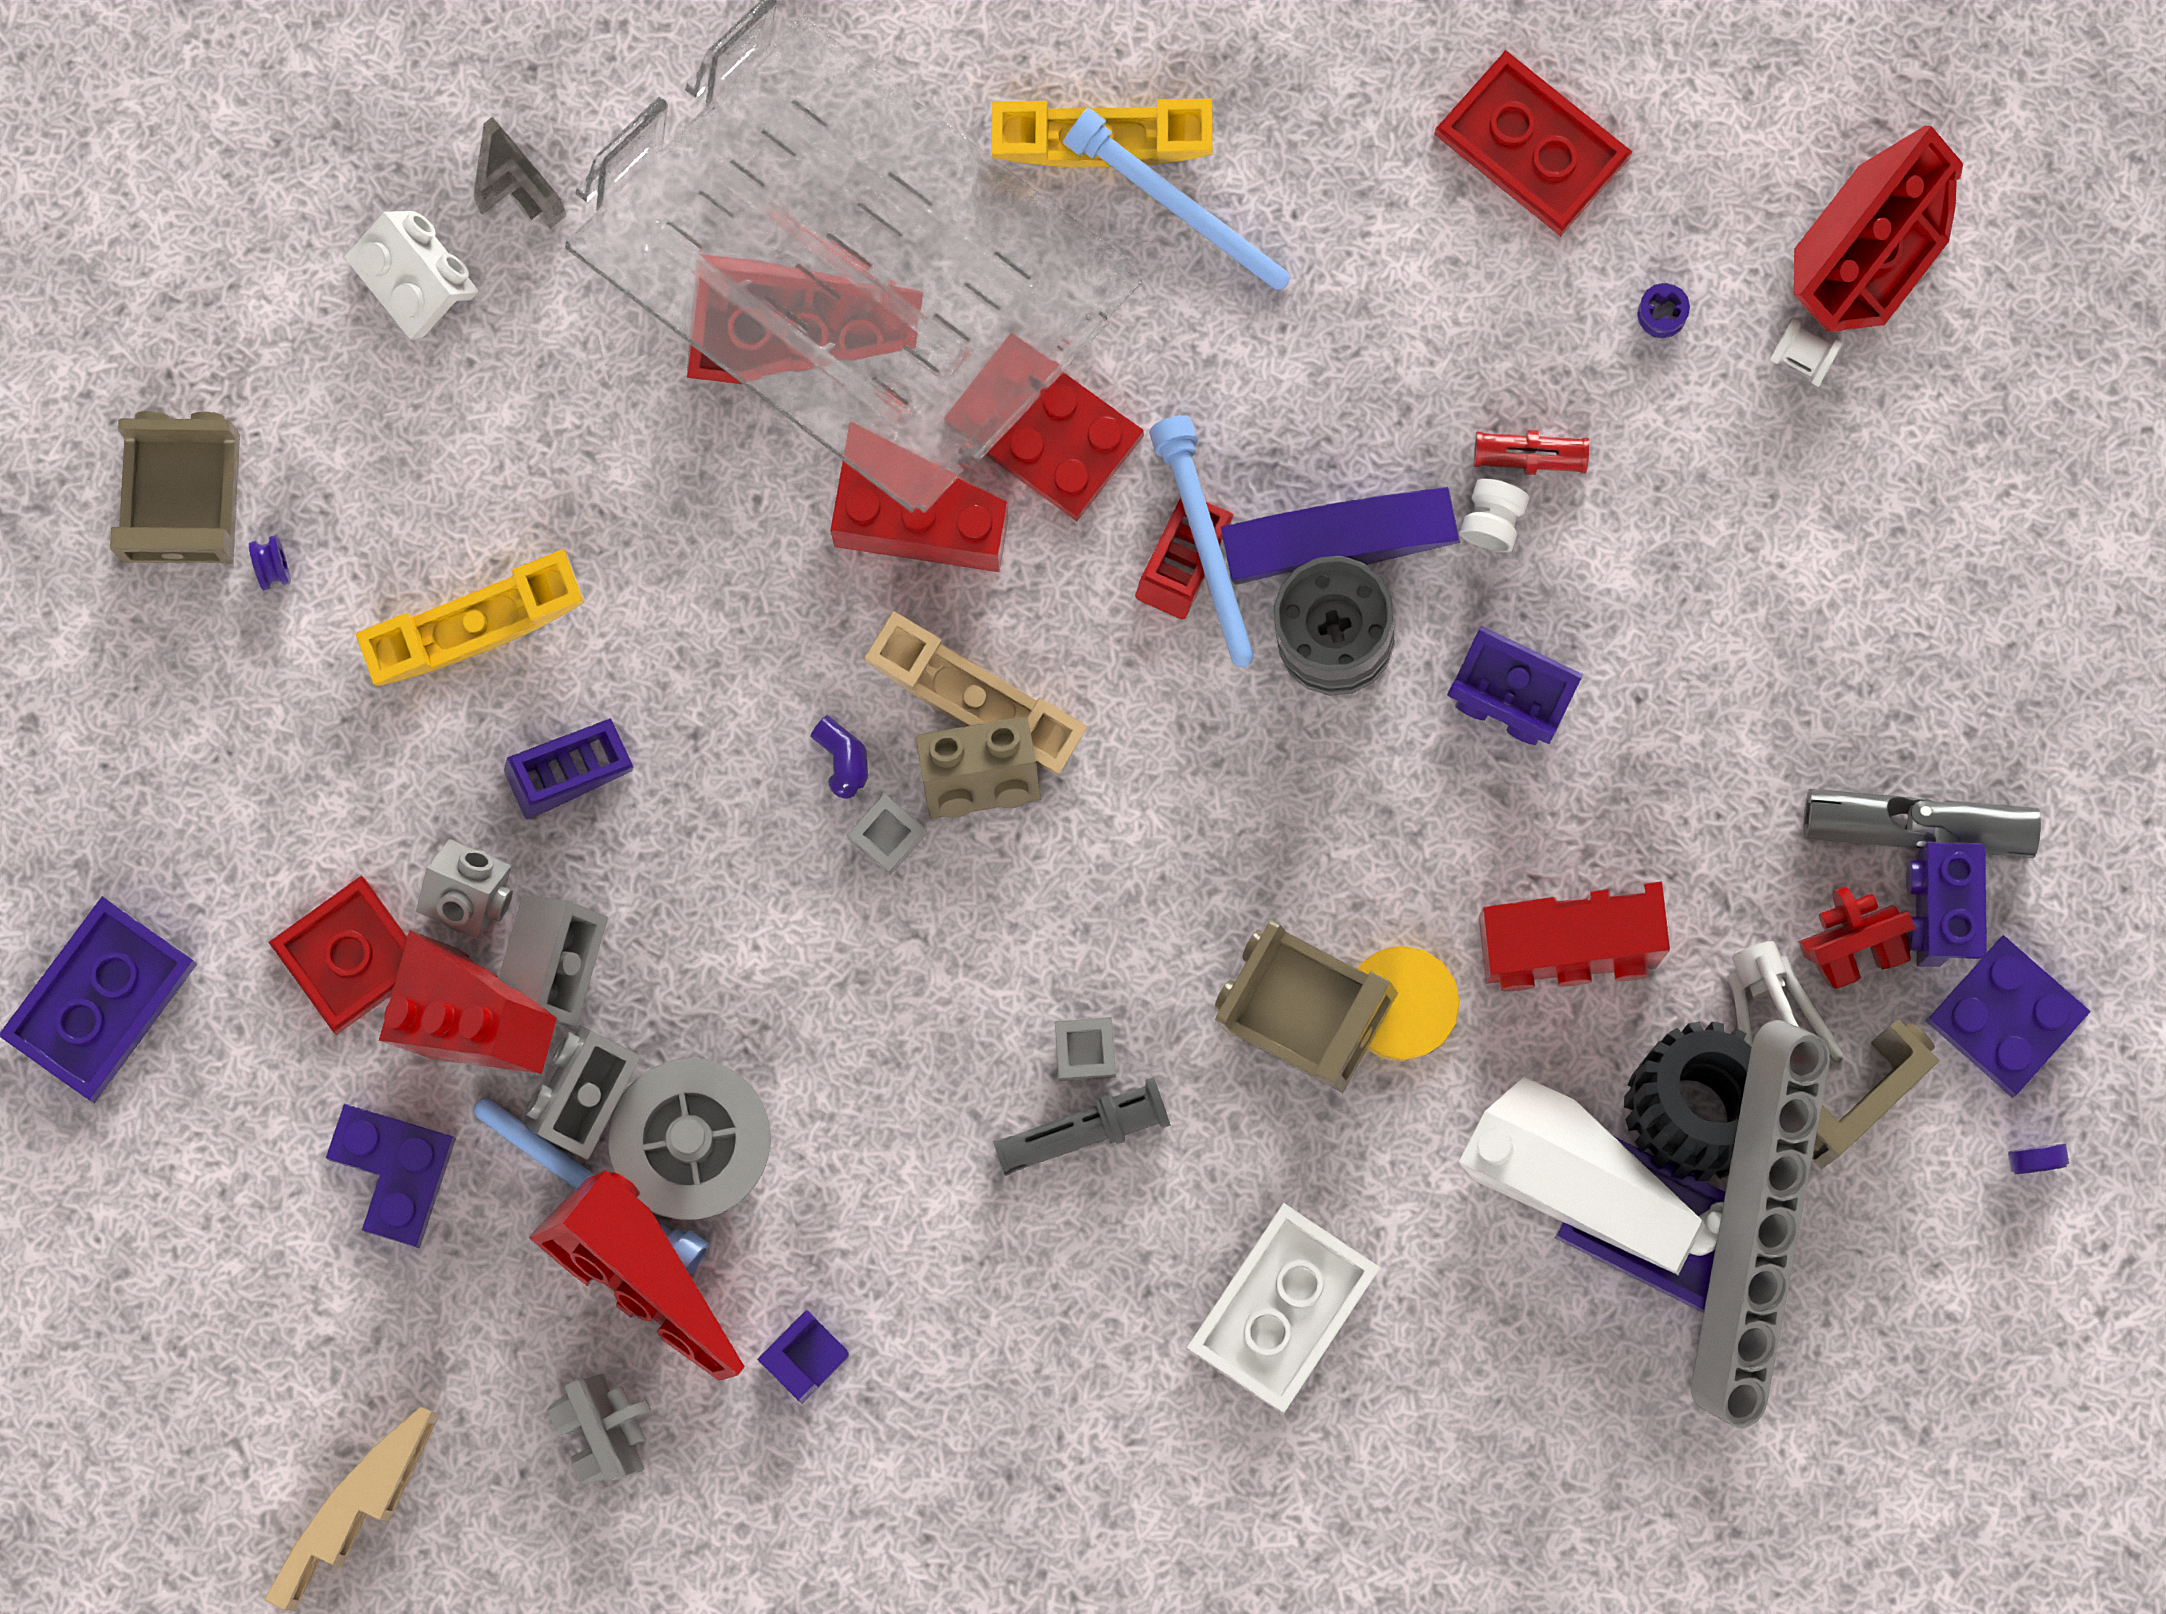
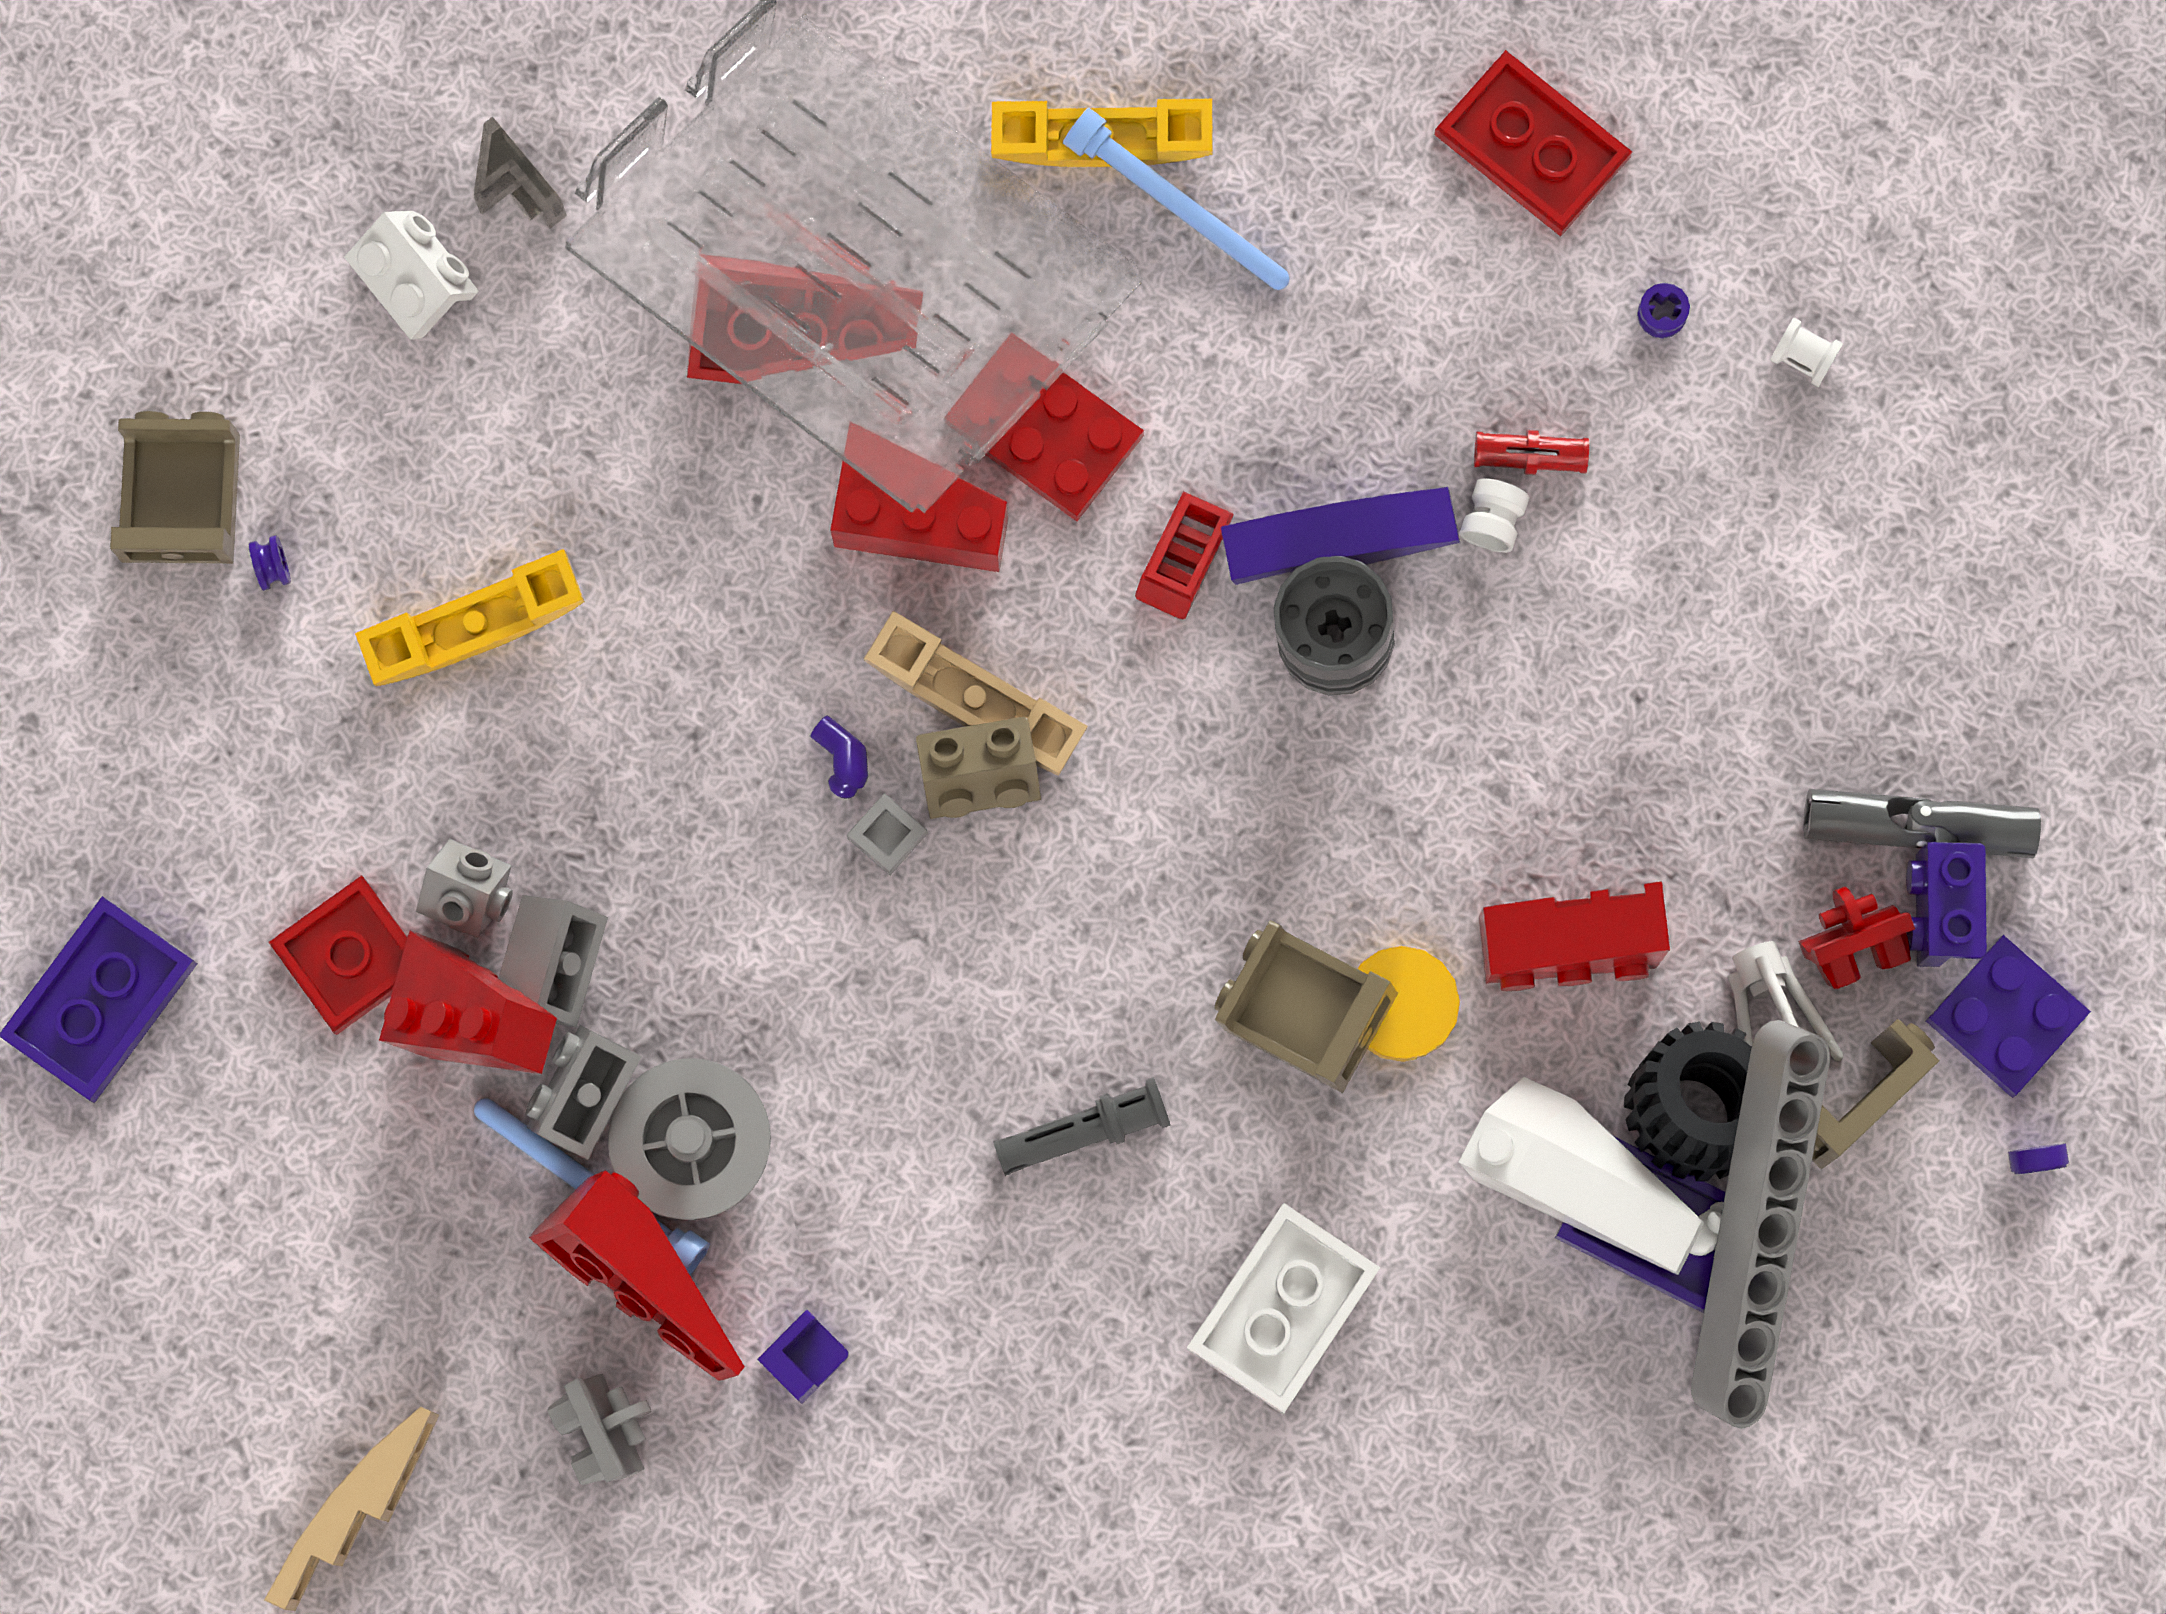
dark purple plate [326,1103,456,1249] -> none
dark purple slope [504,718,634,819] -> none
light grey plate [1054,1017,1116,1081] -> none
light blue piece [1149,416,1253,667] -> none
dark purple bracket [1447,626,1584,745] -> none
red wedge [1793,125,1963,332] -> none

